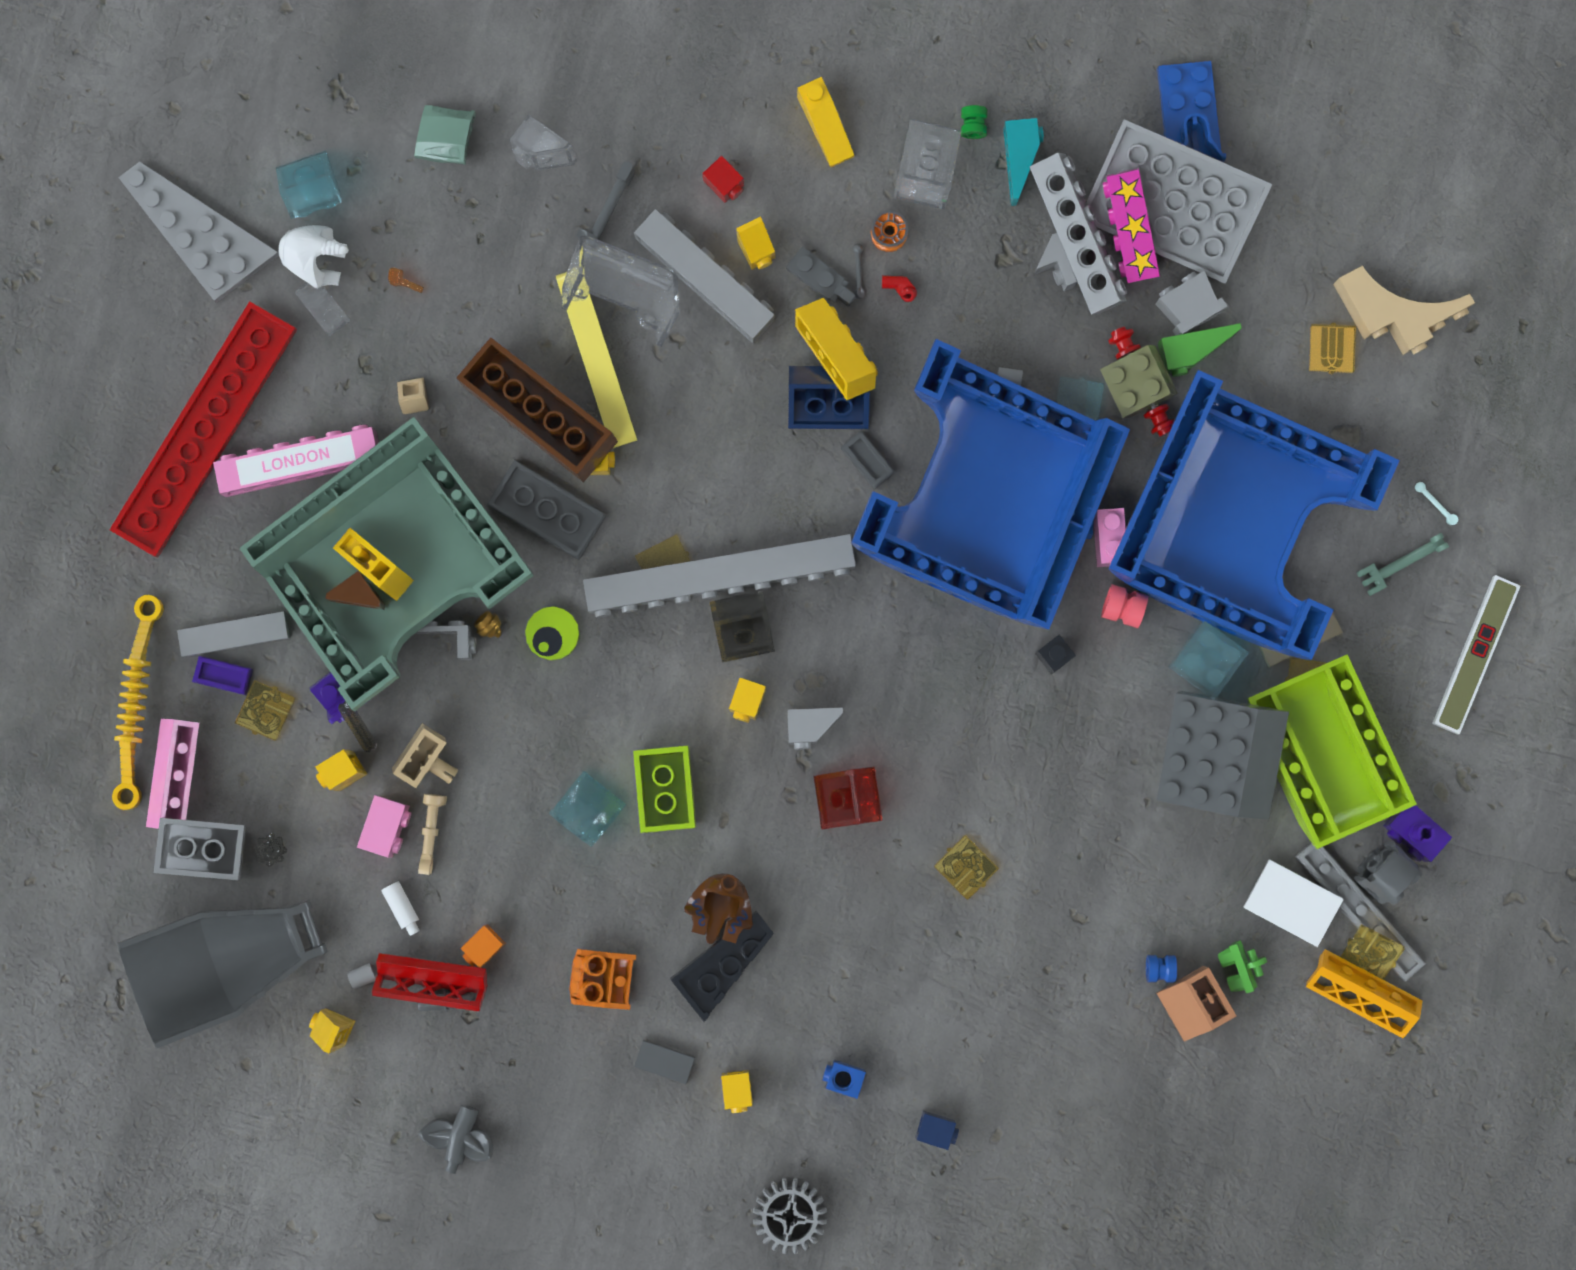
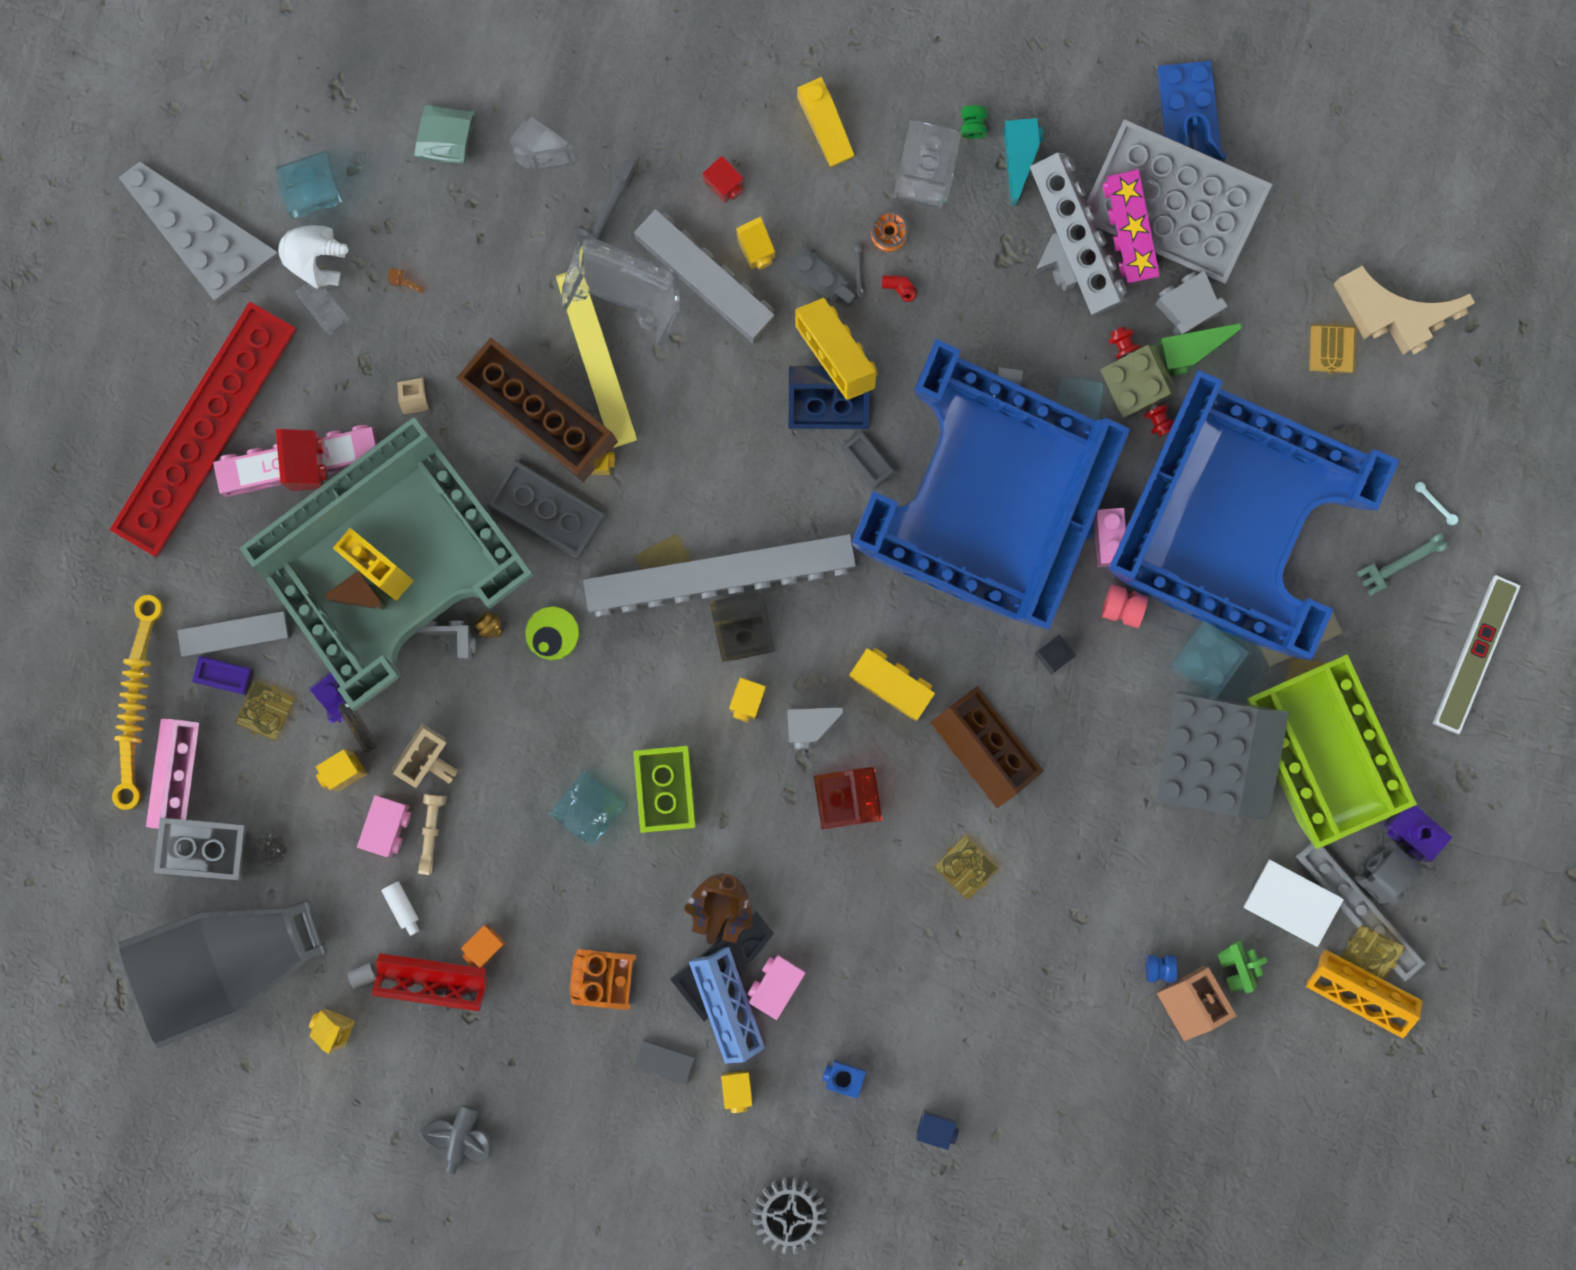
none -> red slope [275,429,328,492]
none -> medium blue fence [689,947,765,1064]
none -> bright pink brick [747,954,806,1020]
none -> yellow brick [849,648,935,721]
none -> reddish brown slope [930,686,1044,808]

